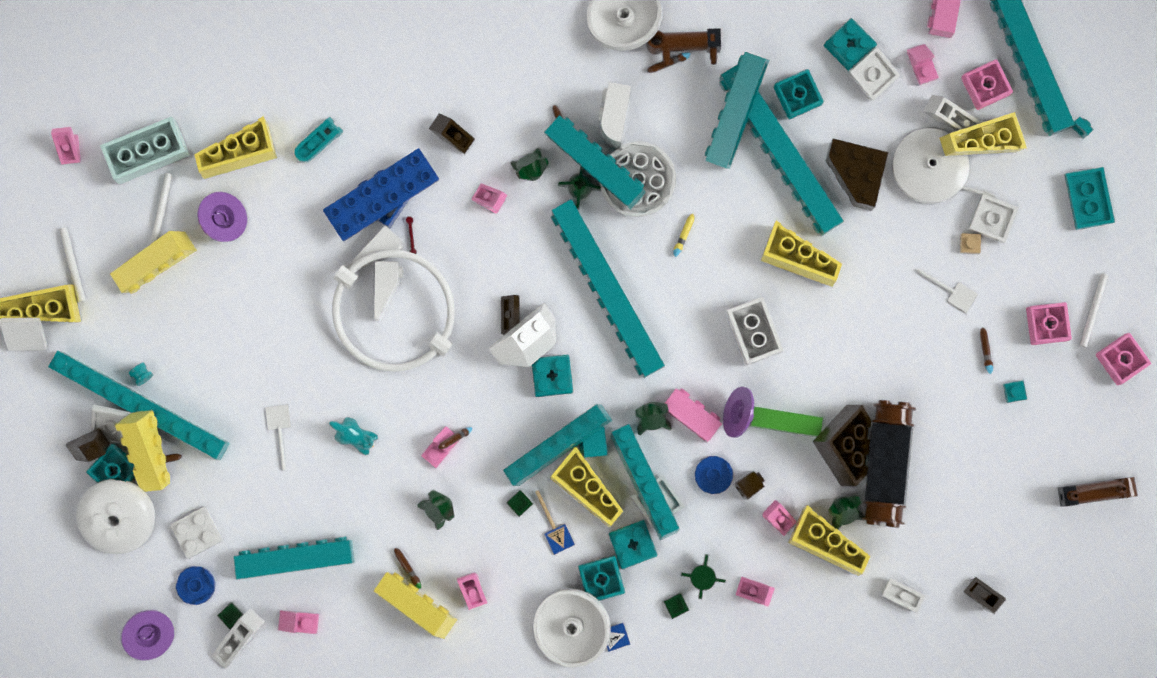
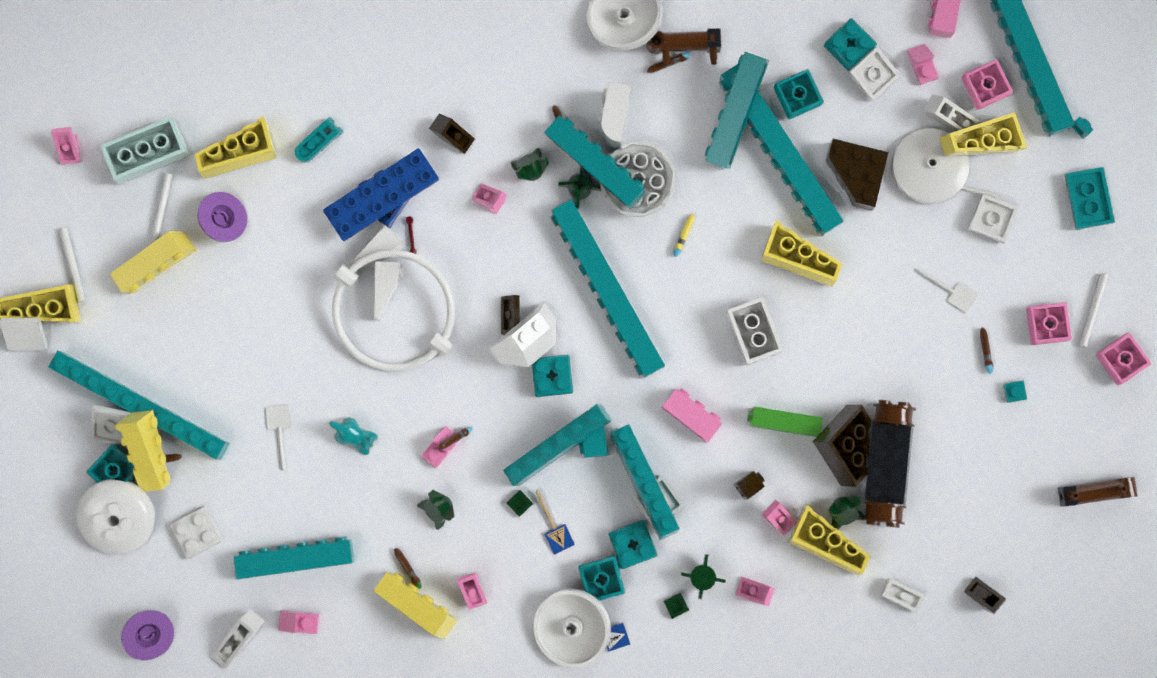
dark brown slope [65,428,110,462] -> none
teal wheel [128,362,153,386] -> none
blue tile [176,566,216,605] -> none
dark green tile [217,602,244,630] -> none
light yellow wedge [550,447,623,528] -> none
dark green piece [635,402,672,435] -> none
blue tile [695,456,733,494] -> none
medium lavender hat [723,386,754,438] -> none
tan plate [960,233,981,254] -> none

